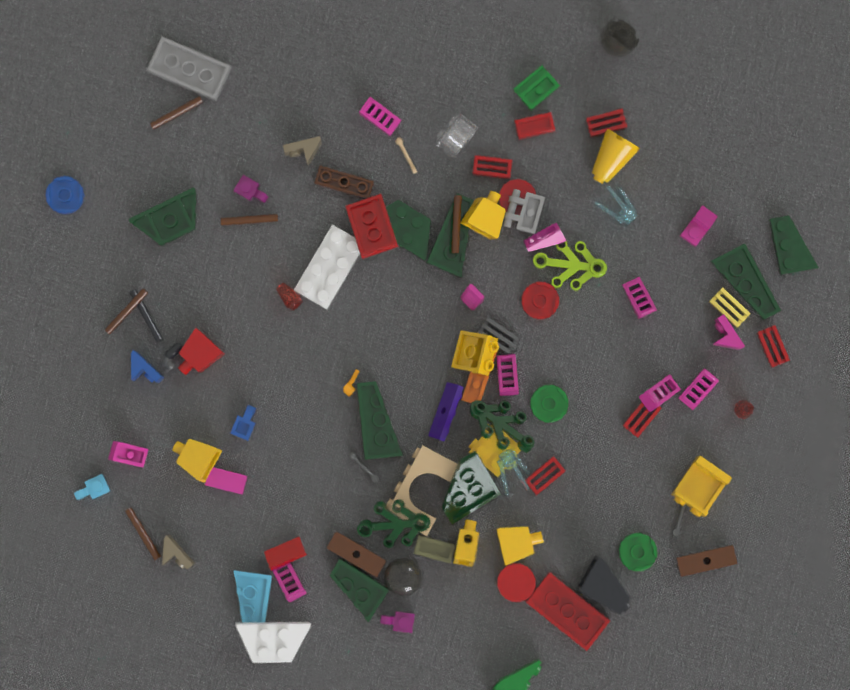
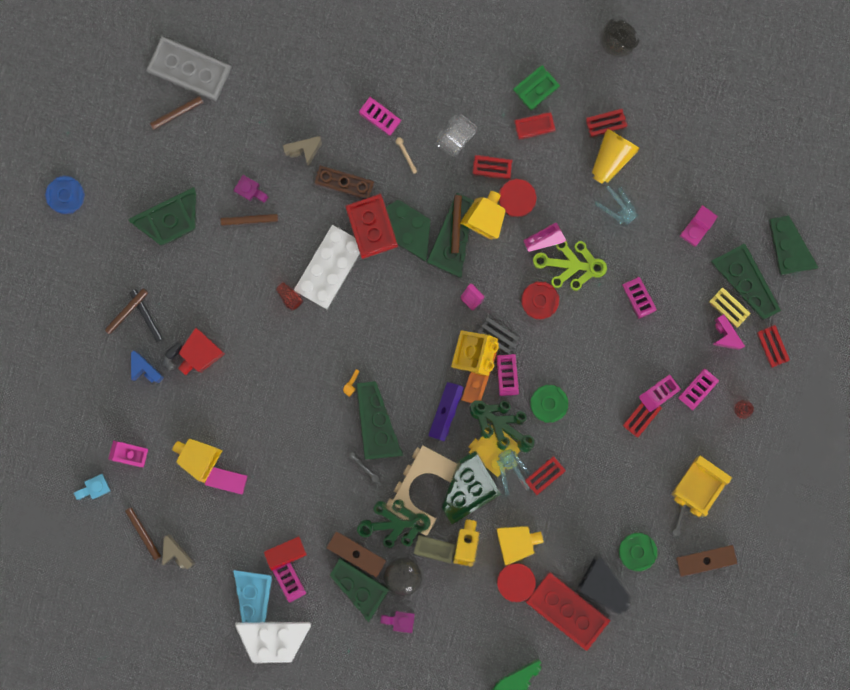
blue plate [230,405,256,441] -> none
light grey plate [503,189,545,235] -> none

